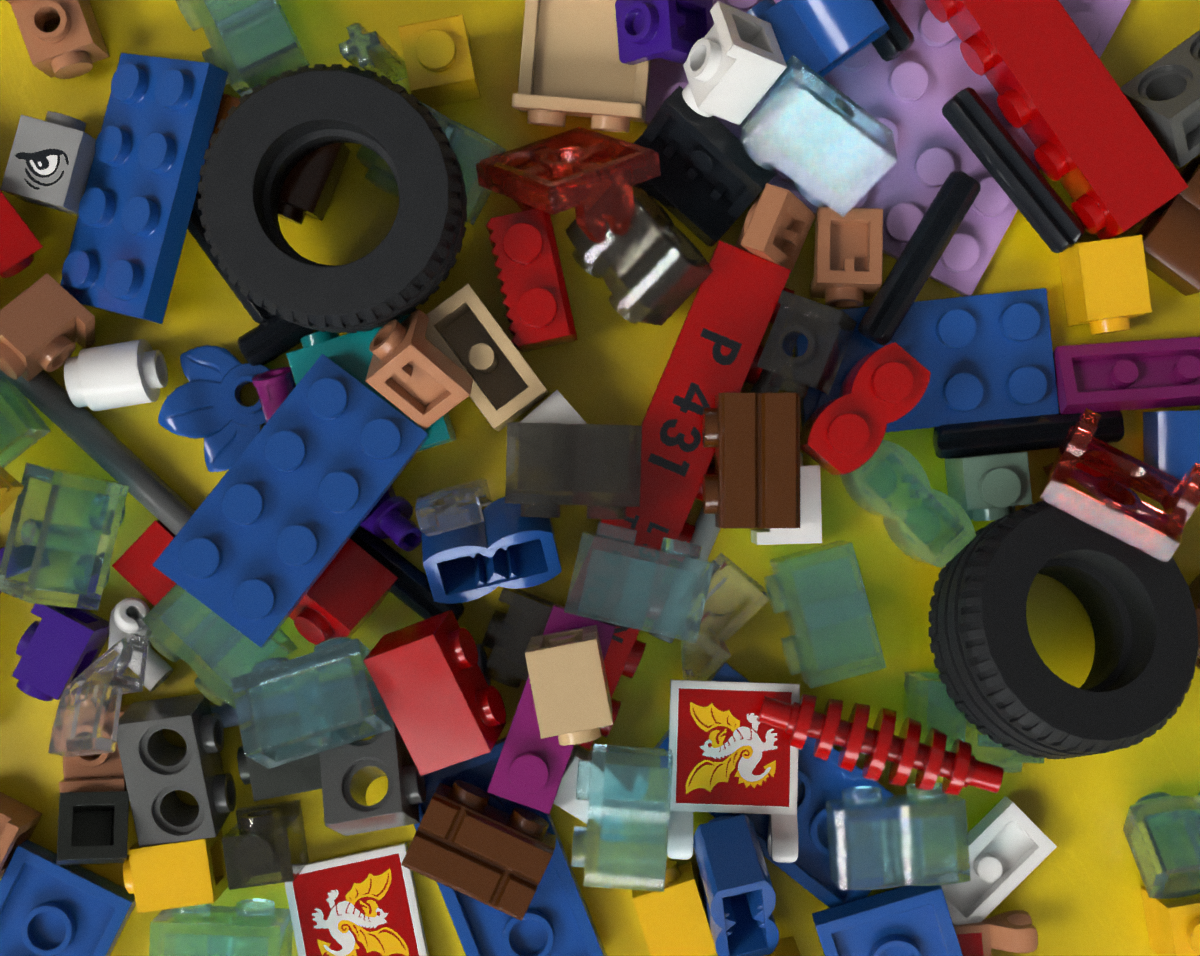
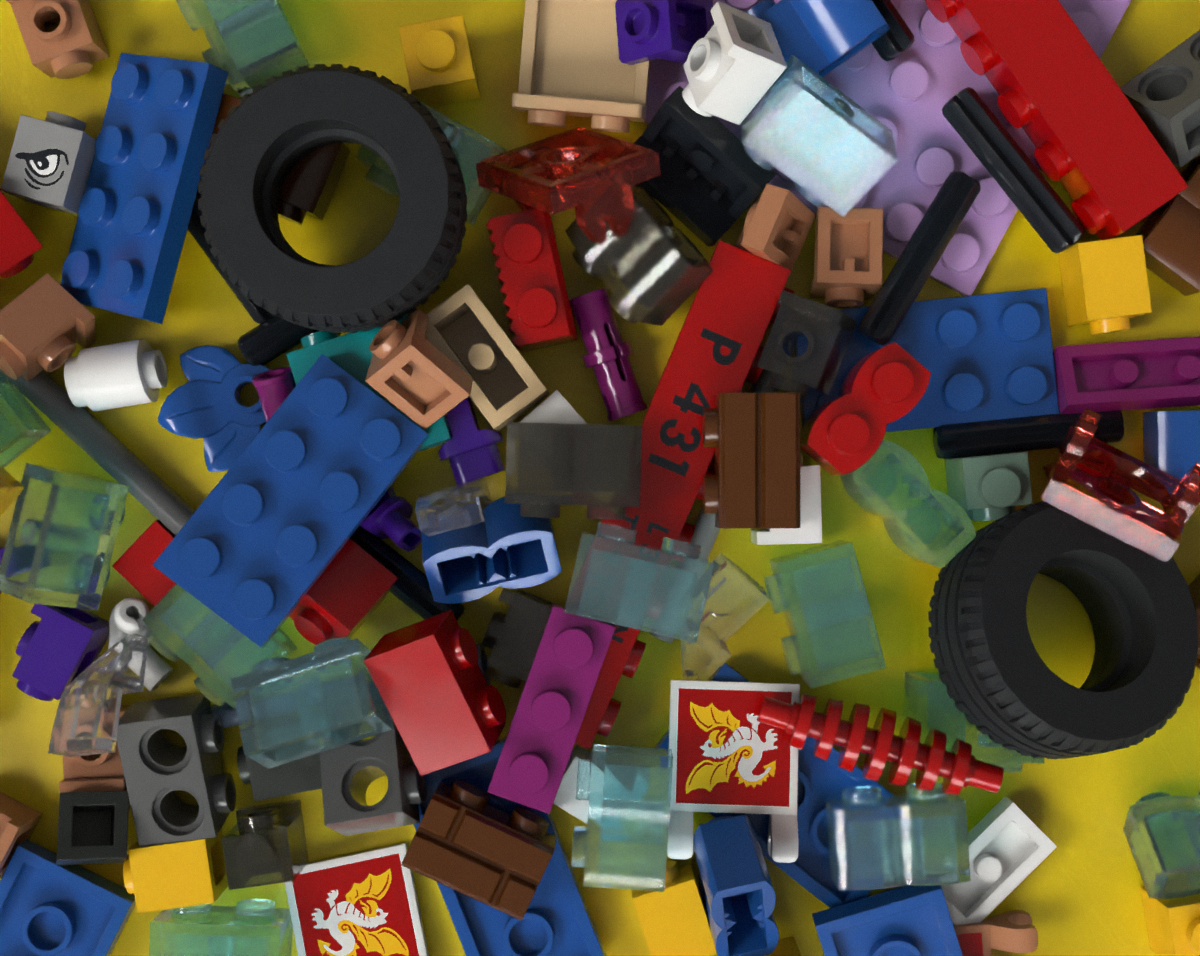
clear light blue axle [339,23,408,87] -> none
tan brick [525,625,613,746] -> none
none -> dark purple piece [438,396,505,485]
none -> magenta pin [569,288,647,421]

